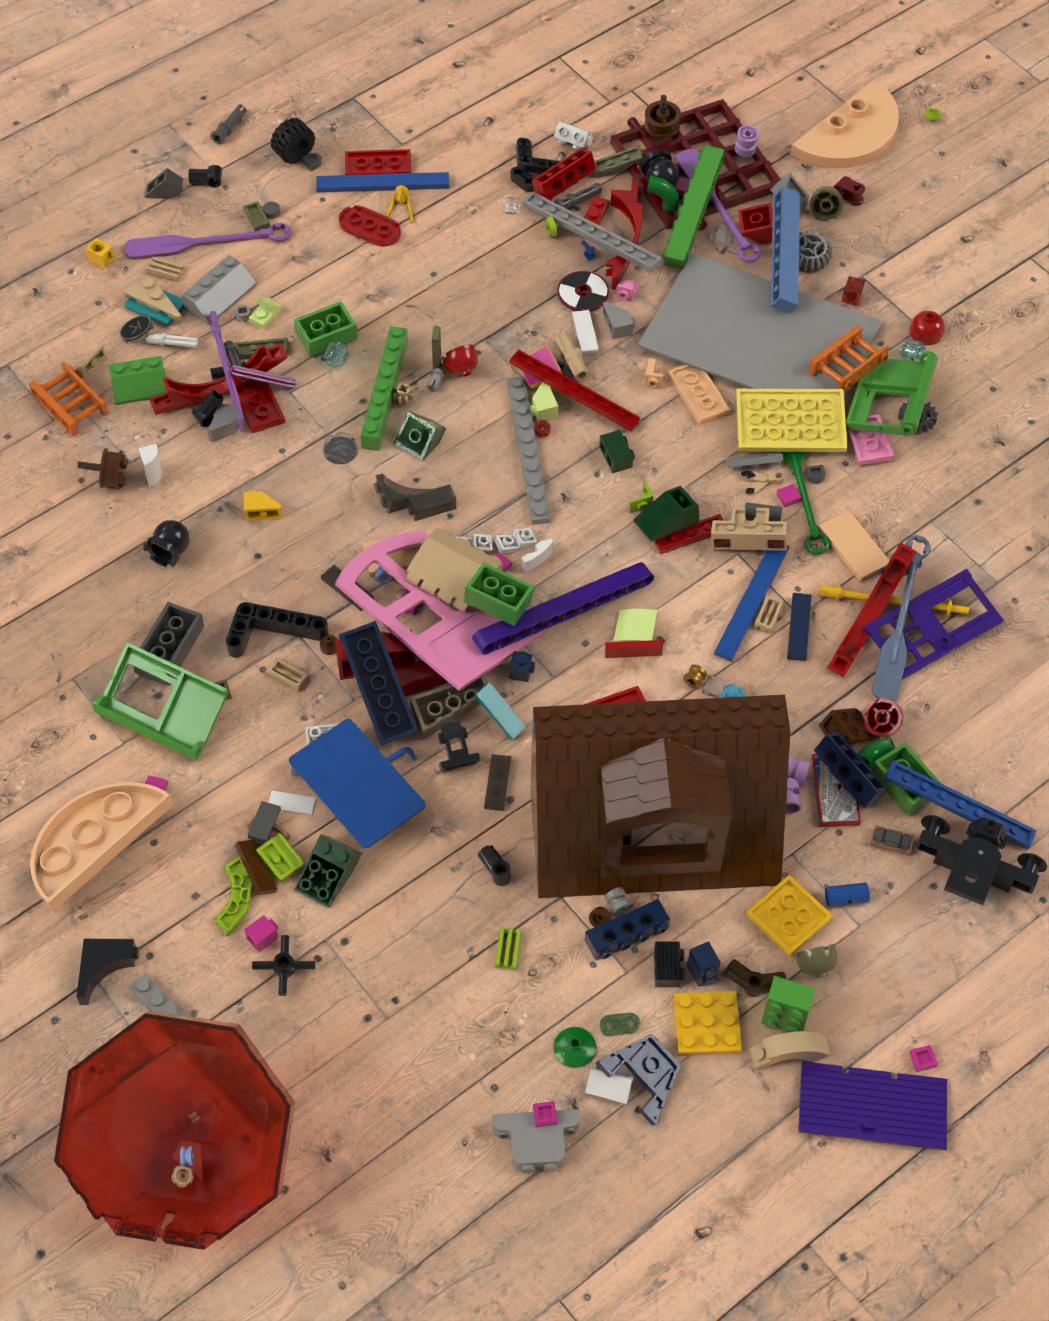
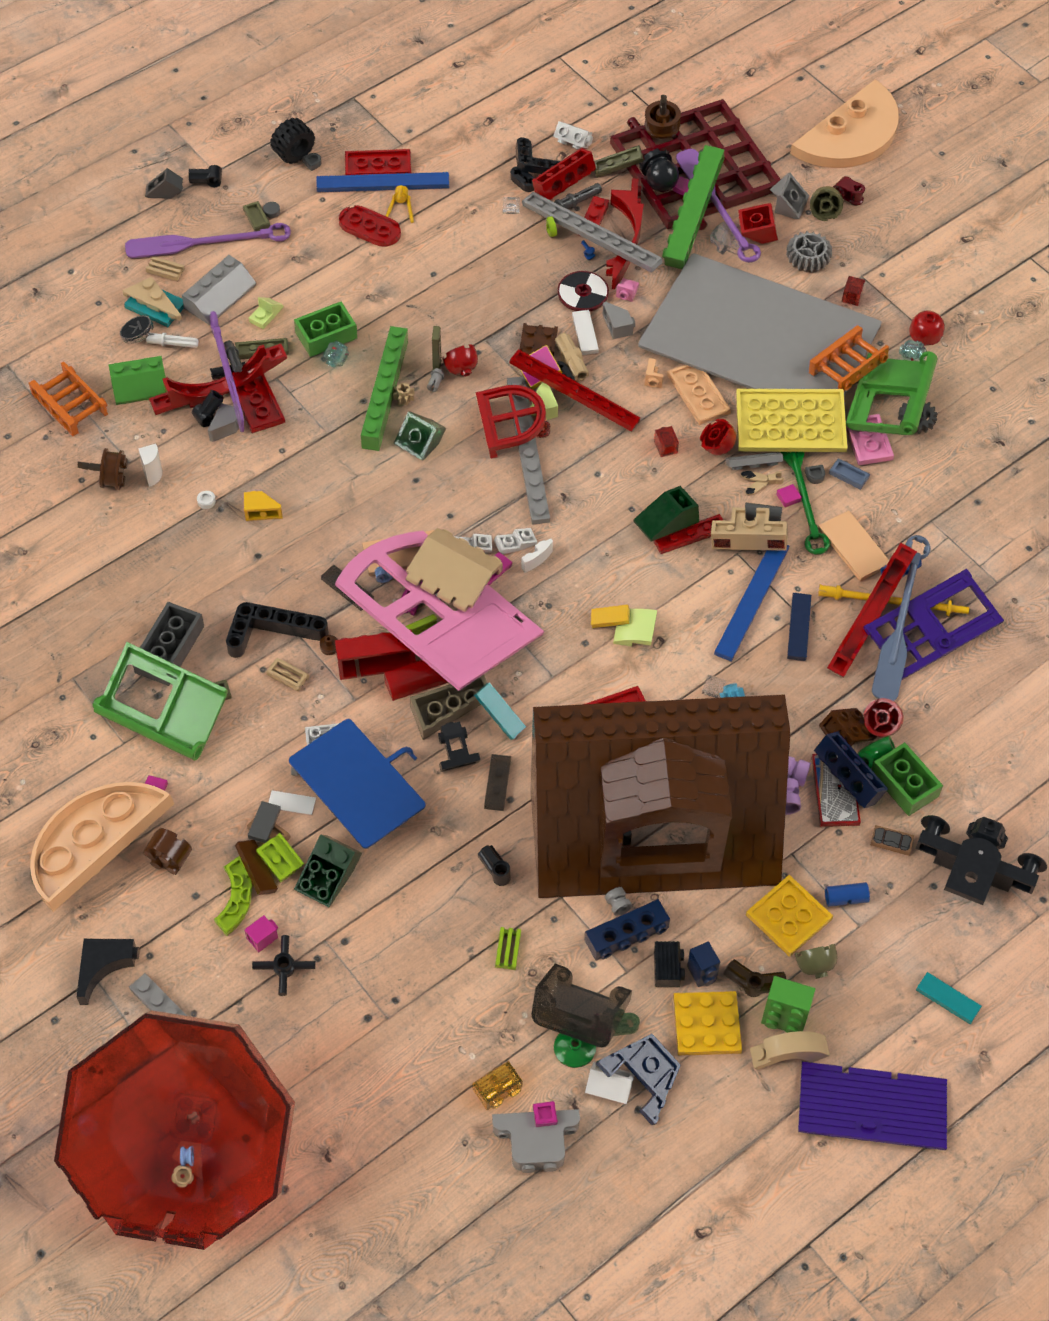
tan slope [75,344,106,379] -> none
yellow brick [86,238,115,269] -> none
black tile [143,519,190,567] -> none
dark grey pin [211,104,246,144] -> none
magenta axle [229,365,296,389] -> none
light grey bush [235,305,251,322] -> none
clear tile [322,432,359,465] -> none
dark blue brick [339,621,418,746] -> none
clear smoke arch [374,473,456,521] -> none
bright green brick [463,562,534,626] -> none
dark purple beam [472,562,654,655] -> none
dark blue brick [510,651,535,682] -> none
reddish brown tile [589,906,611,927] -> none
dark green brick [599,430,635,473] -> none
red tile [604,640,663,658] -> none
lime bracket [629,481,654,513] -> none
green cylinder [647,175,679,212] -> none
pearl gold wheel [683,664,707,689] -> none
lavender wheel [735,125,759,157] -> none
tan tile [754,595,784,634] -> none
medium blue brick [771,186,800,313] -> none
blue tile [884,760,1036,849] -> none
dark pink tile [909,1045,938,1072] -> none
lime tile [924,108,942,121] -> none
none -> reddish brown brick [143,828,192,875]
none -> white tile [197,491,216,509]
none -> lime tile [405,614,437,635]
none -> clear yellow brick [472,1061,523,1110]
none -> red window [475,385,546,459]
none -> reddish brown plate [520,323,558,356]
none -> clear smoke windscreen [531,964,632,1047]
none -> yellow tile [591,605,630,628]
none -> clear red brick [654,426,679,457]
none -> red cylinder [700,419,736,455]
none -> sand blue tile [829,458,870,490]
none -> teal tile [916,972,982,1024]

